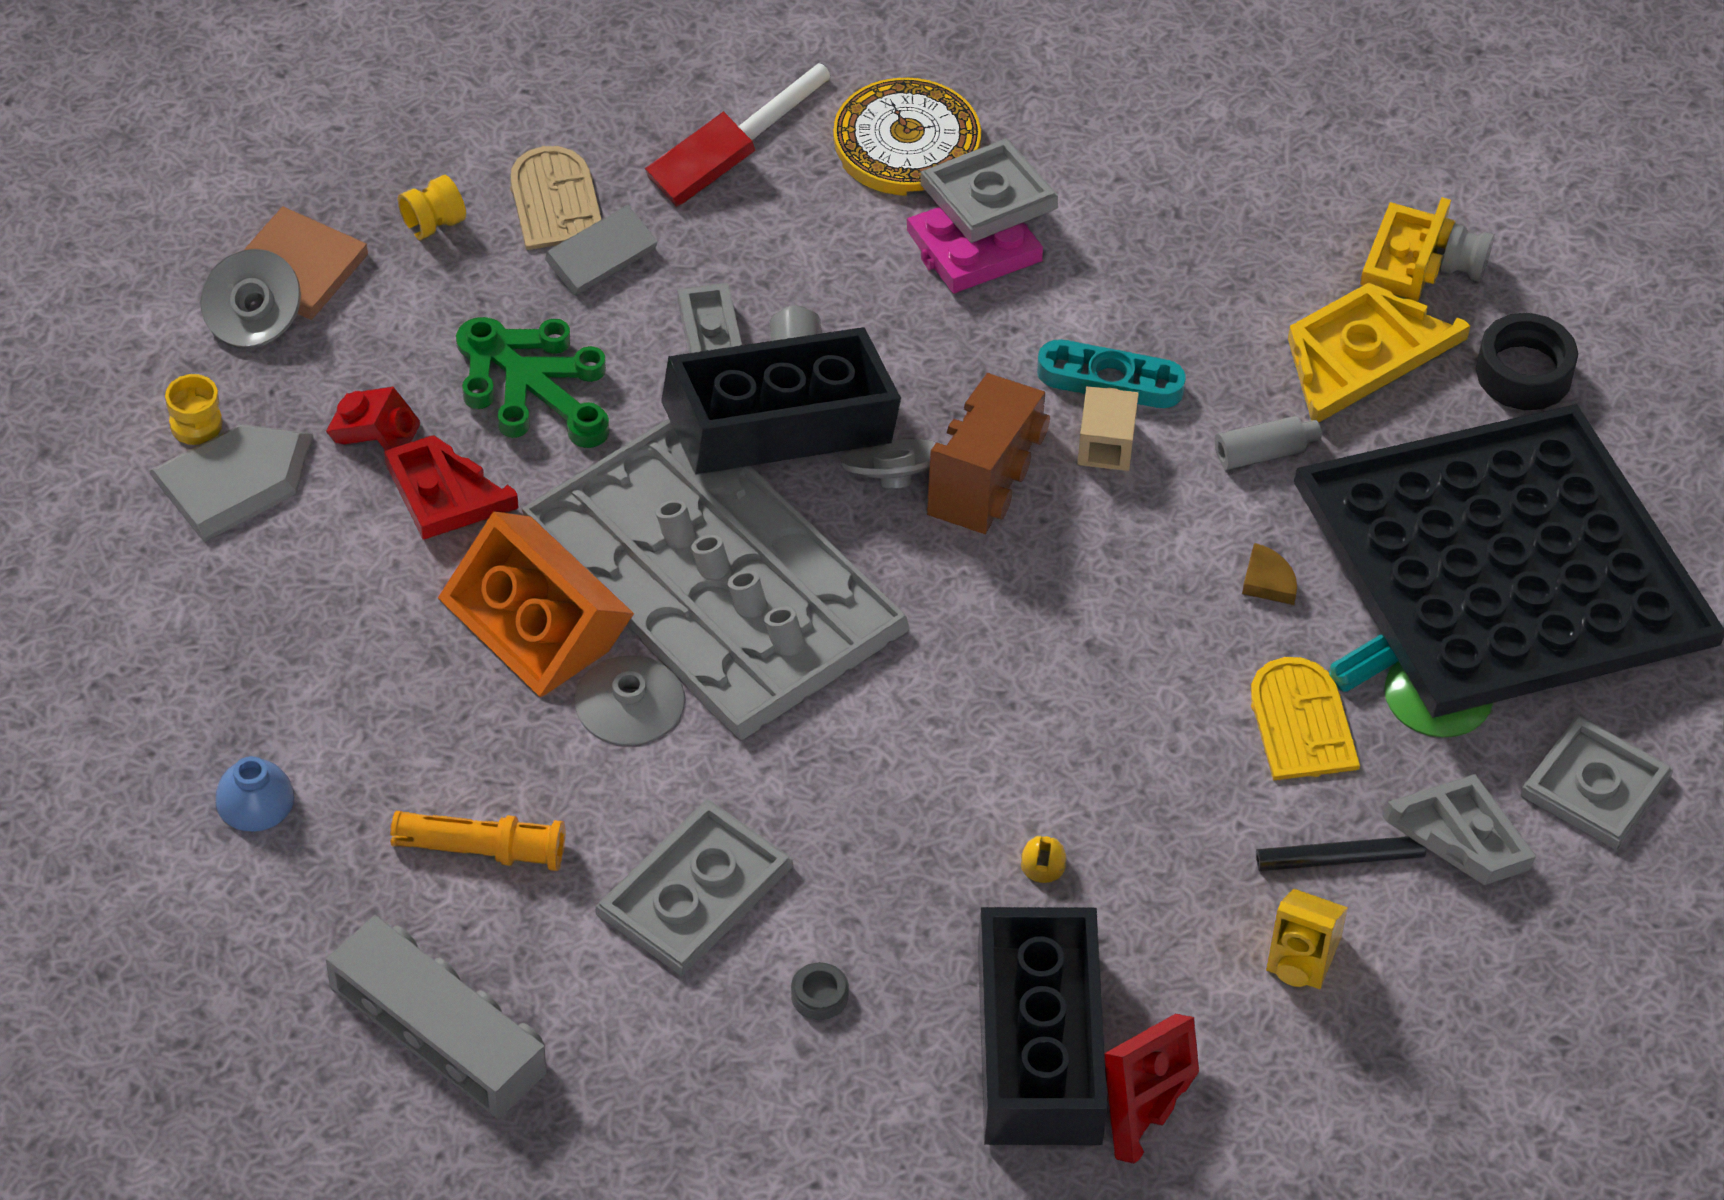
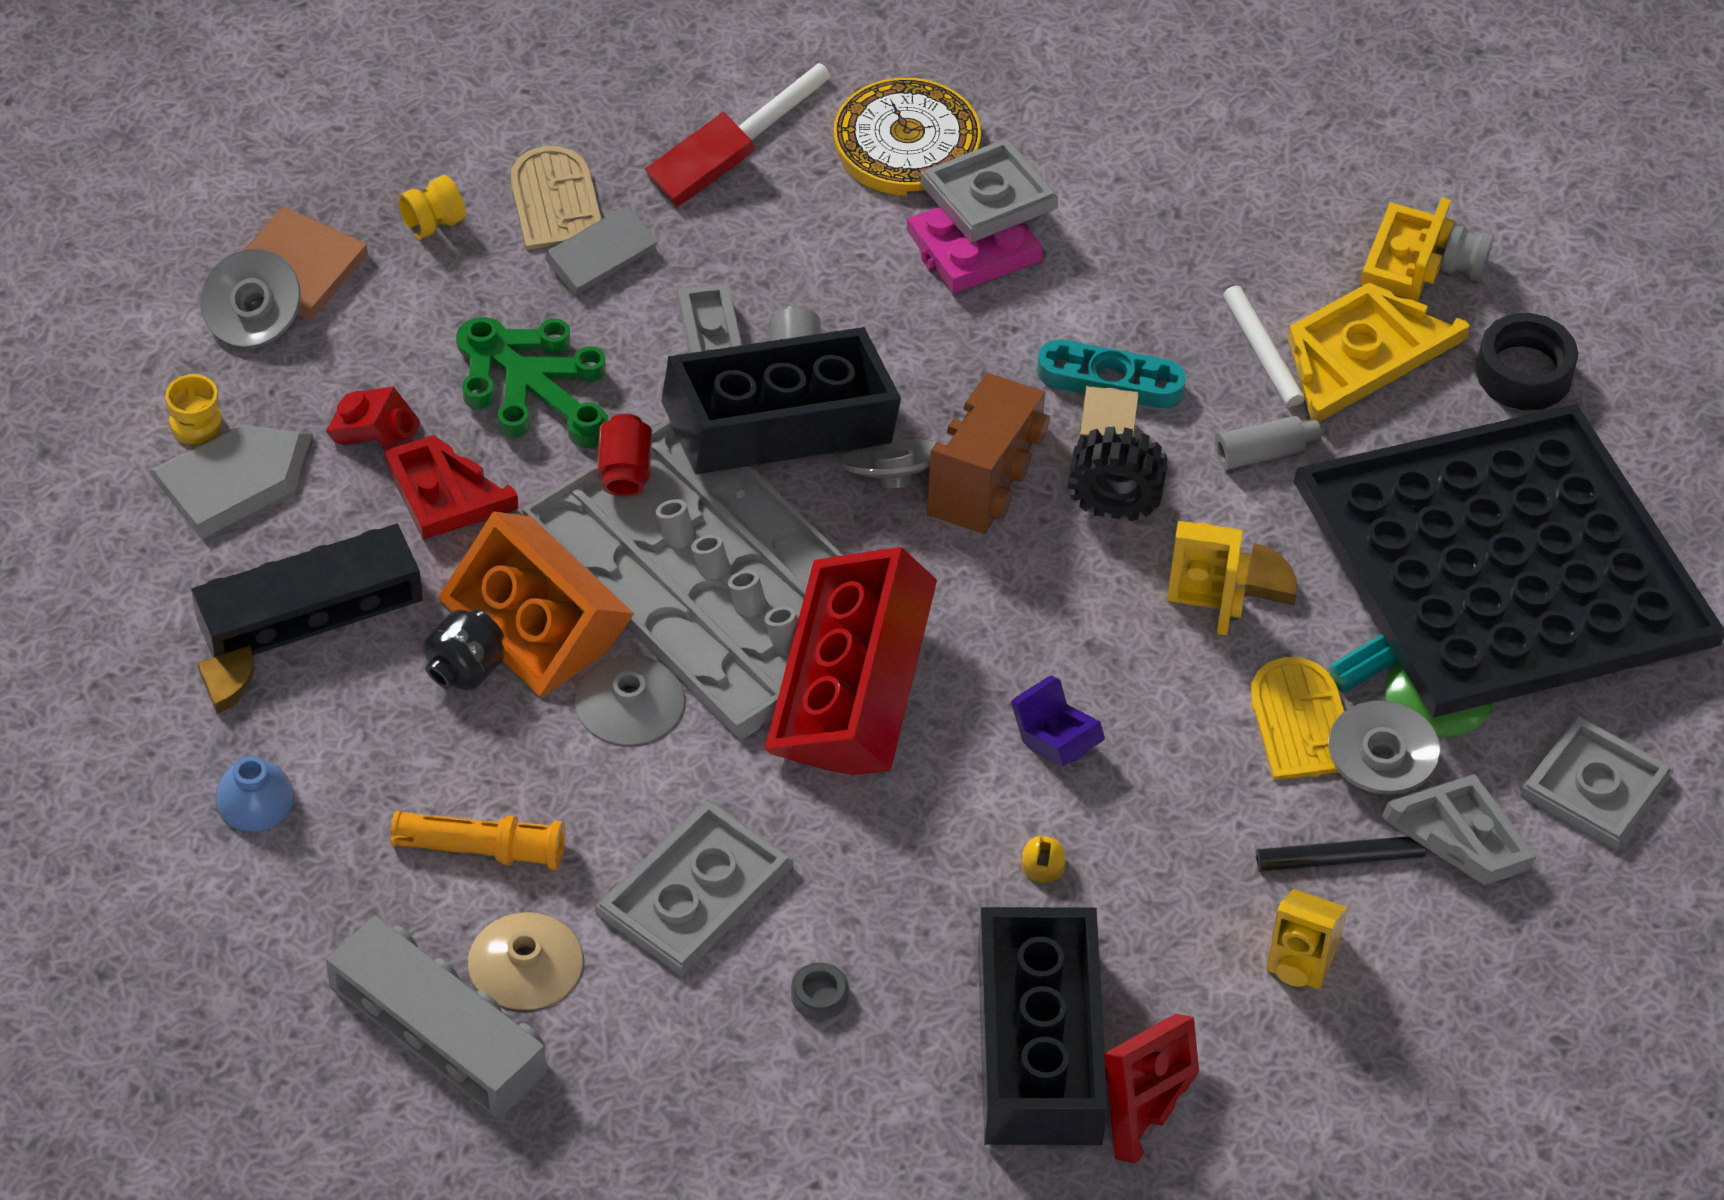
none -> black brick [191,523,423,658]
none -> pearl gold tile [198,646,254,714]
none -> black head [423,609,504,691]
none -> tan dish [468,912,583,1011]
none -> red brick [597,414,652,497]
none -> red slope [765,547,937,775]
none -> dark purple bracket [1011,675,1105,767]
none -> black tyre [1067,426,1168,521]
none -> yellow bracket [1167,521,1251,636]
none -> white bar [1223,286,1305,408]
none -> light grey dish [1328,700,1440,795]

